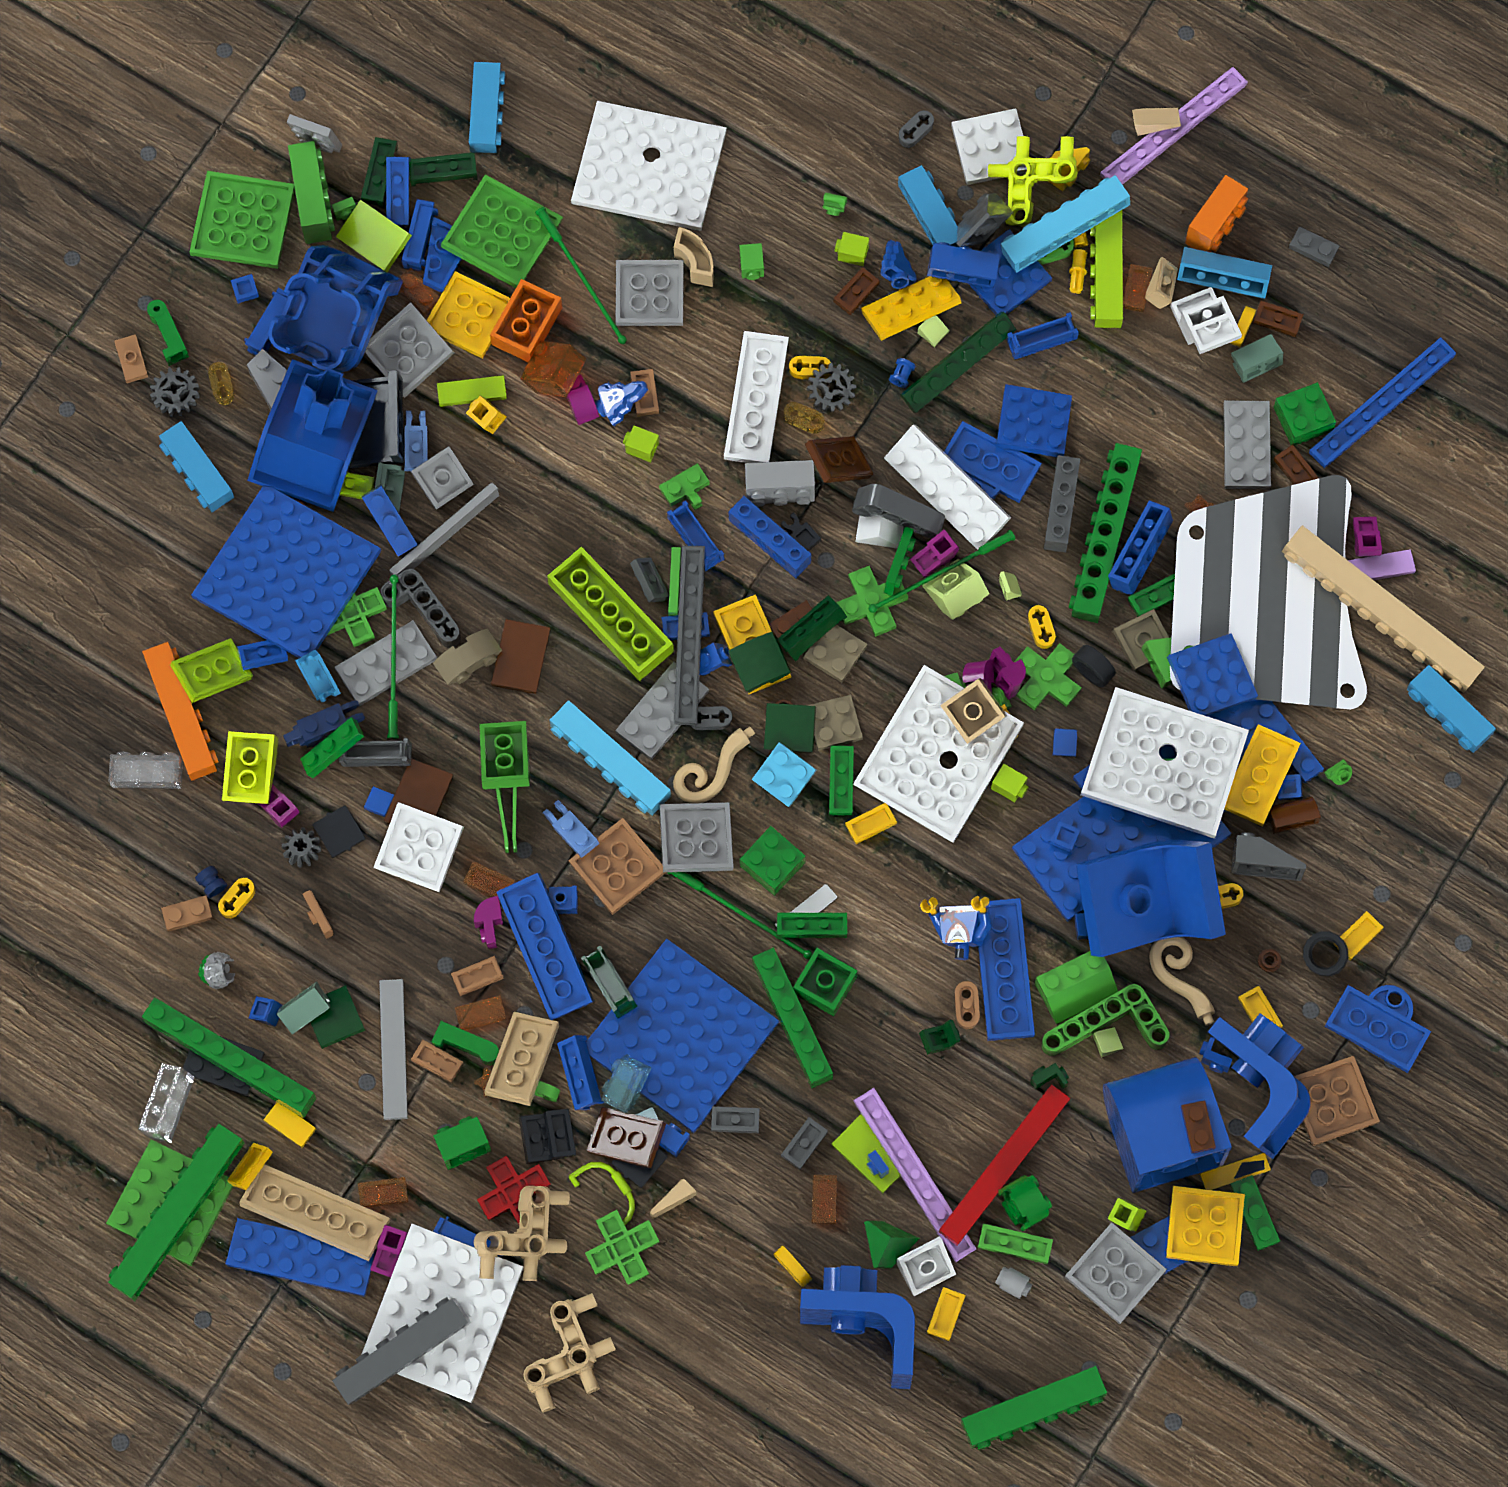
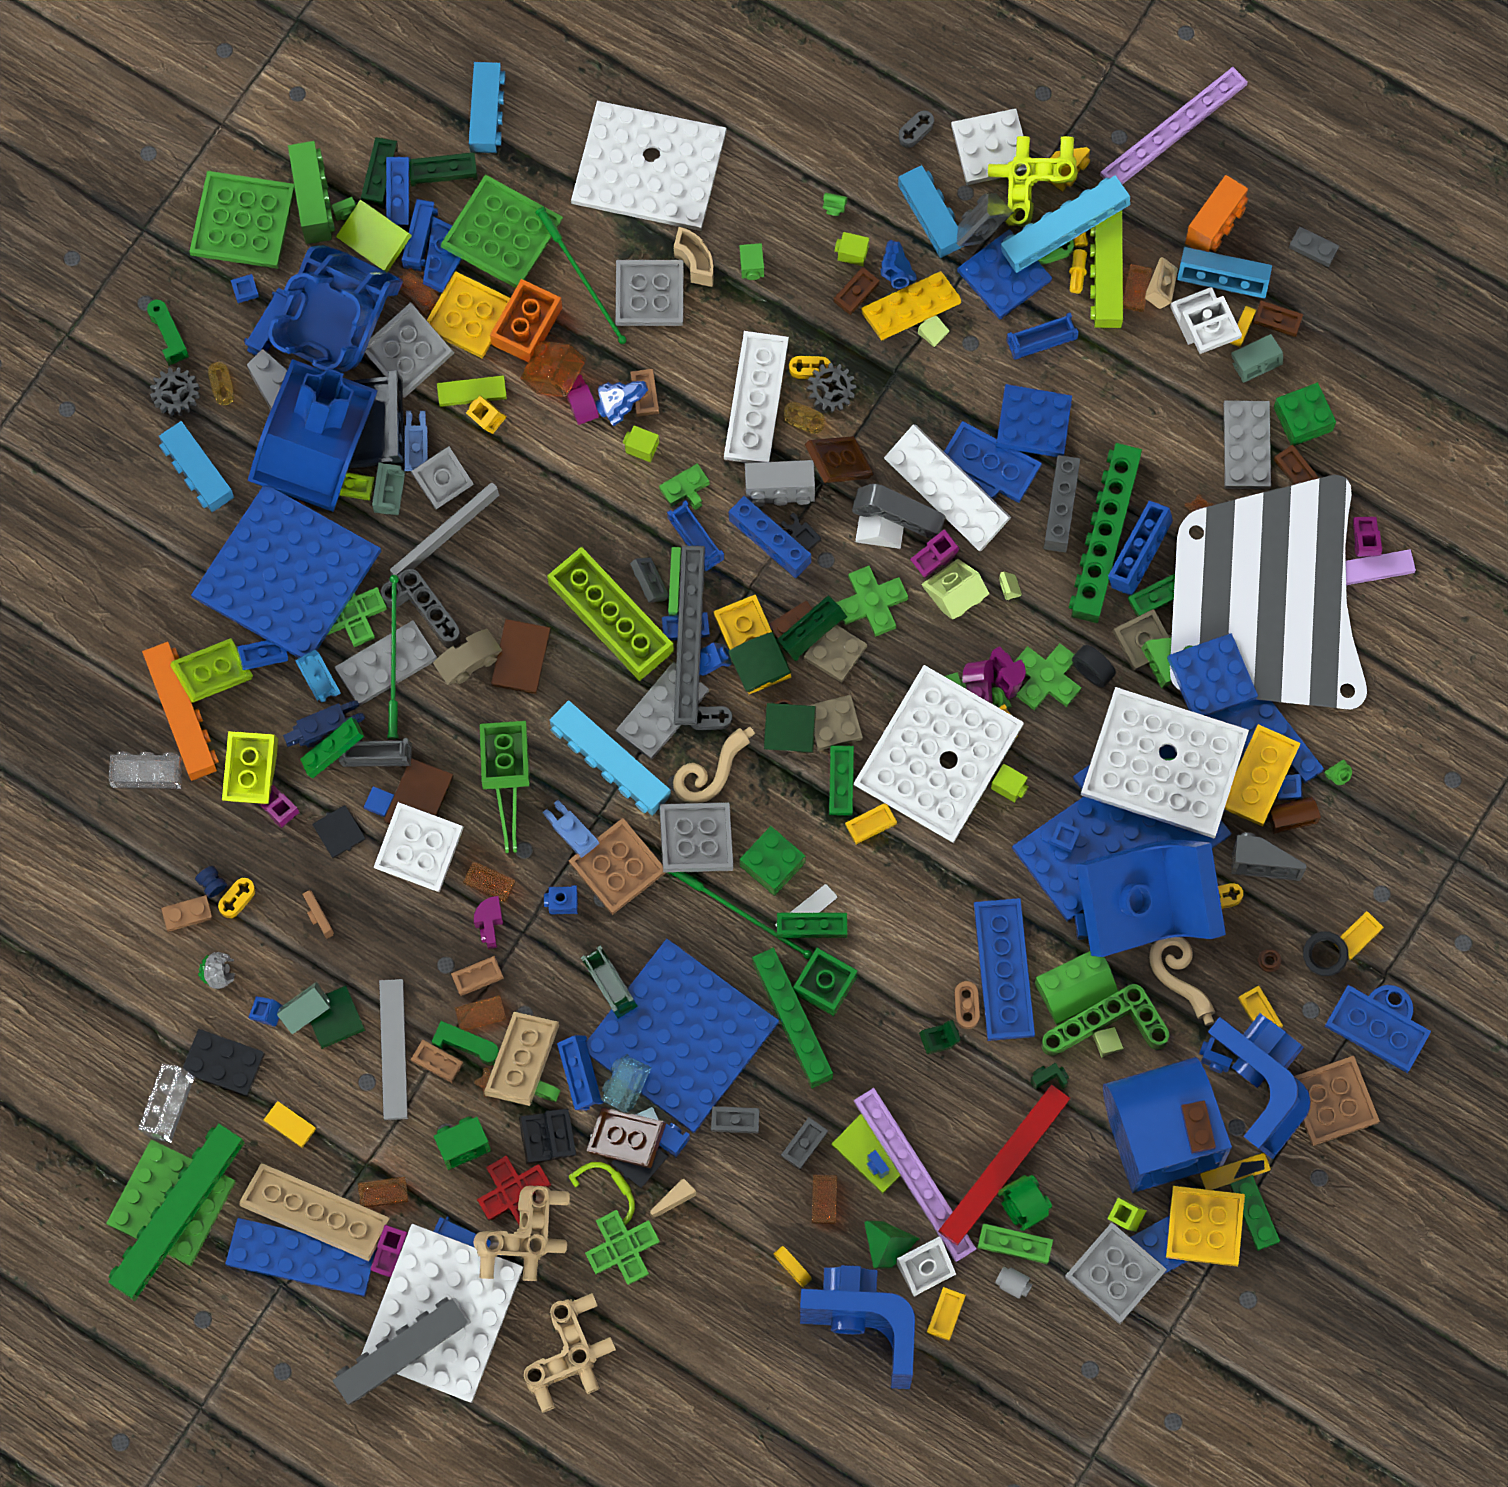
medium nougat plate [114,334,148,383] -> none
green brick [142,997,317,1118] -> none
yellow tile [227,1143,273,1190] -> none
dark grey gear [281,827,322,868] -> none
light grey plate [287,114,343,153] -> none
blue brick [362,485,418,556] -> none
blue plate [496,873,594,1020] -> none
medium azure plate [752,742,817,807] -> none
green piece [868,529,1016,613] -> none
green plate [884,527,916,596] -> none
blue bush [889,358,916,388] -> none
dark green plate [900,311,1017,413] -> none
torso [920,896,992,960] -> none
blue brick [927,242,1000,288] -> none
tan brick [940,678,1007,744] -> none
green brick [961,1366,1107,1450] -> none
yellow beam [1028,605,1056,649] -> none
blue slope [1053,729,1077,757] -> none
tan slope [1132,108,1181,136] -> none
tan brick [1282,525,1485,693] -> none
blue plate [1309,337,1456,469] -> none
dark azure brick [1407,665,1496,753] -> none

